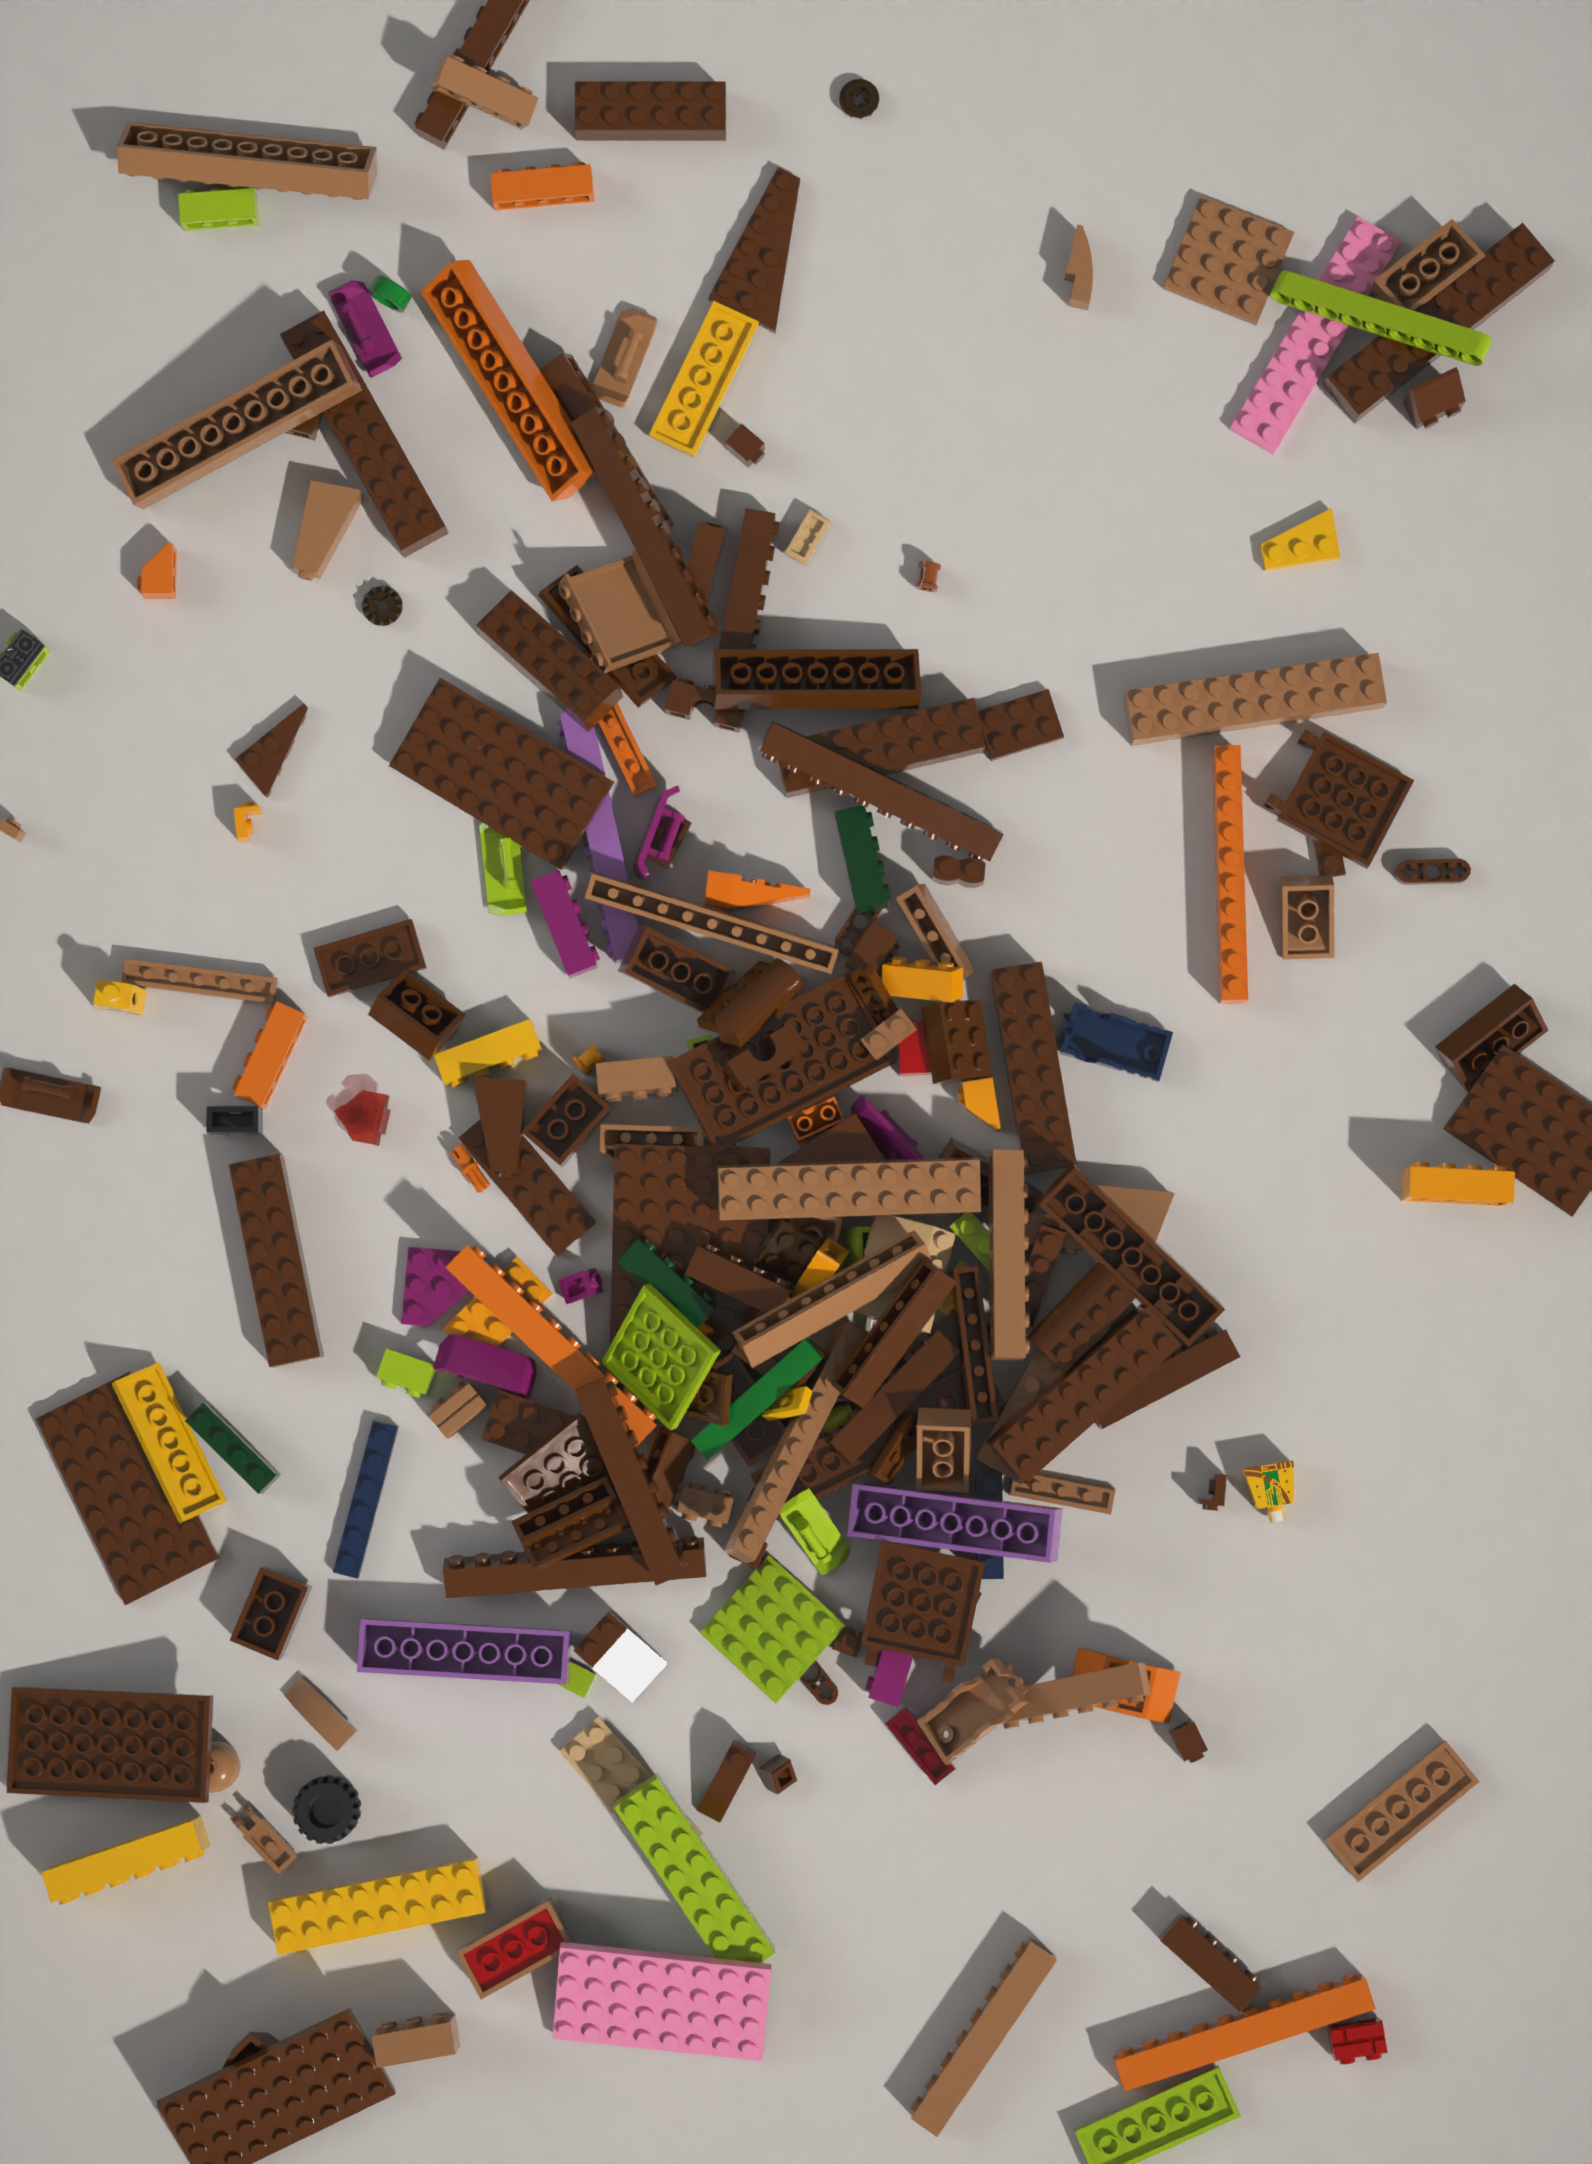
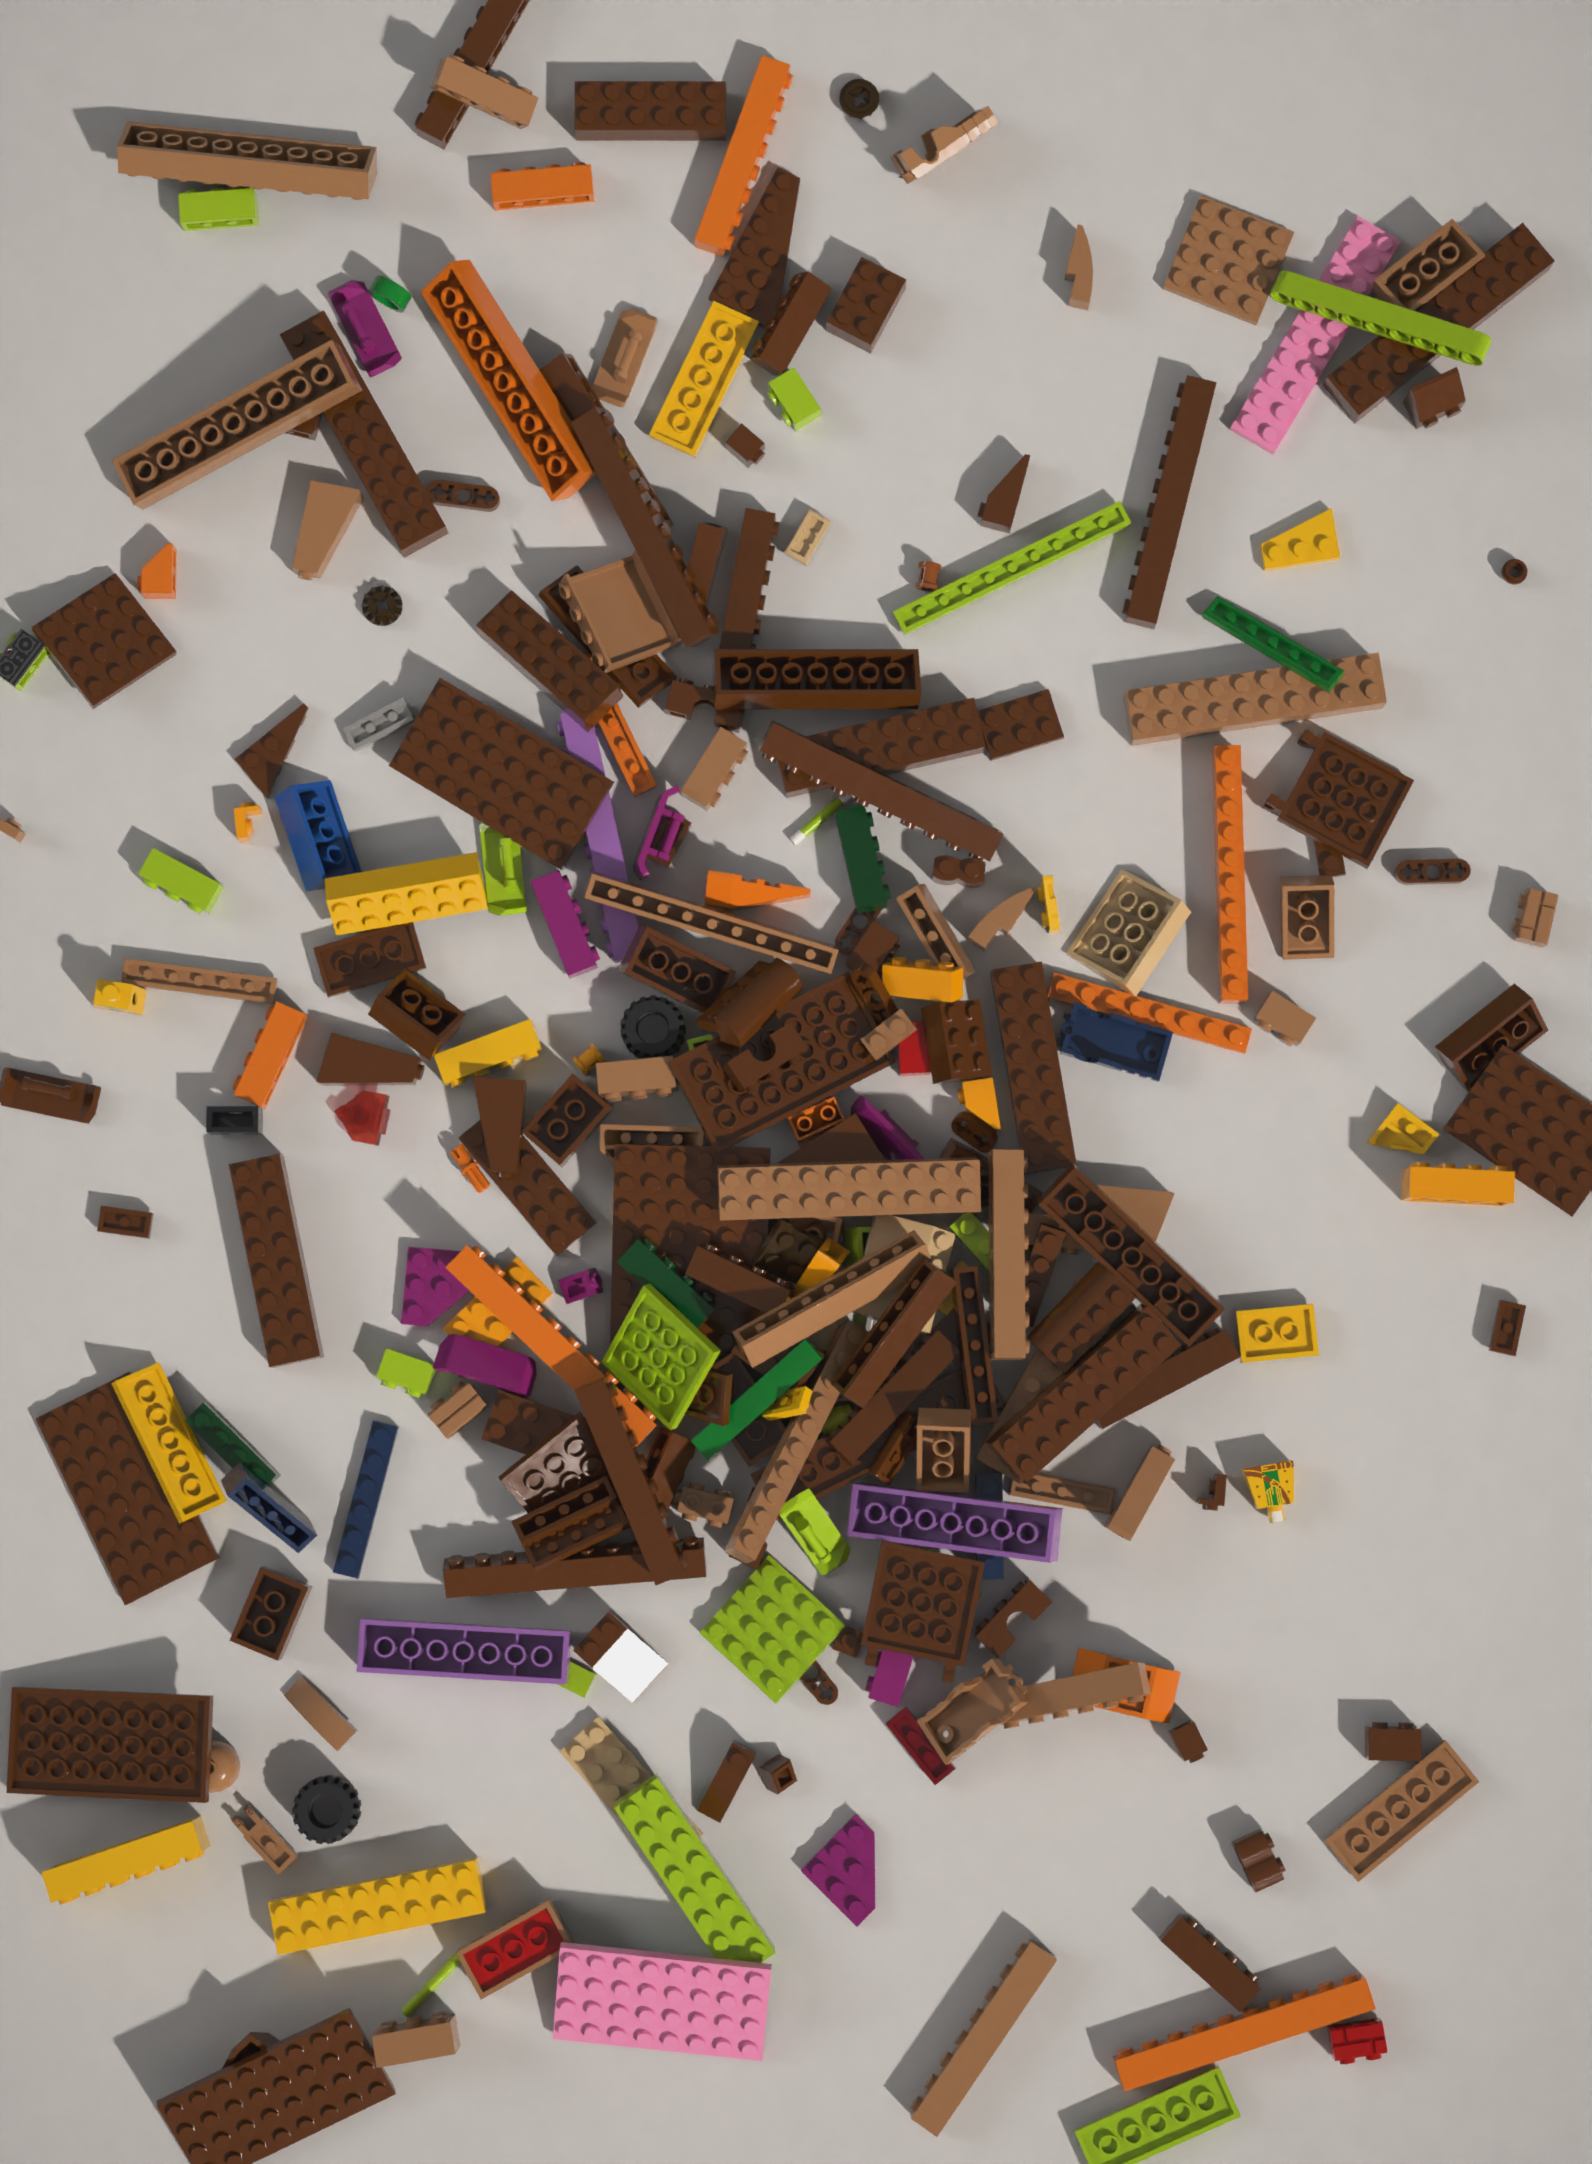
none -> reddish brown plate [32,573,177,709]
none -> reddish brown plate [97,1206,154,1239]
none -> lime brick [138,848,224,914]
none -> dark blue brick [221,1462,317,1553]
none -> blue slope [274,780,362,892]
none -> reddish brown slope [316,1033,425,1086]
none -> yellow brick [324,852,488,935]
none -> light grey hinge [343,697,415,752]
none -> lime bar [401,1953,461,2018]
none -> reddish brown beam [426,480,500,512]
none -> black tyre [620,995,686,1059]
none -> medium nougat brick [680,727,749,811]
none -> orange brick [694,55,793,257]
none -> reddish brown brick [750,271,832,376]
none -> lime brick [767,367,821,431]
none -> lime bar [790,793,854,846]
none -> magenta plate [801,1813,875,1927]
none -> reddish brown brick [826,257,906,354]
none -> medium nougat piece [890,106,999,184]
none -> lime plate [893,501,1131,636]
none -> reddish brown beam [951,1111,998,1153]
none -> medium nougat slope [967,887,1036,951]
none -> reddish brown arch [974,1579,1052,1658]
none -> reddish brown slope [977,454,1030,534]
none -> yellow wing [1036,875,1060,934]
none -> orange plate [1048,972,1252,1054]
none -> tan slope [1066,869,1191,997]
none -> medium nougat slope [1104,1444,1175,1541]
none -> reddish brown brick [1122,375,1217,629]
none -> green tile [1202,596,1344,693]
none -> reddish brown brick [1231,1829,1286,1892]
none -> yellow plate [1235,1304,1319,1363]
none -> medium nougat brick [1254,990,1316,1047]
none -> reddish brown brick [1365,1722,1422,1761]
none -> yellow wing [1367,1103,1439,1155]
none -> reddish brown plate [1488,1300,1526,1356]
none -> reddish brown plate [1501,559,1528,585]
none -> medium nougat brick [1511,888,1558,947]

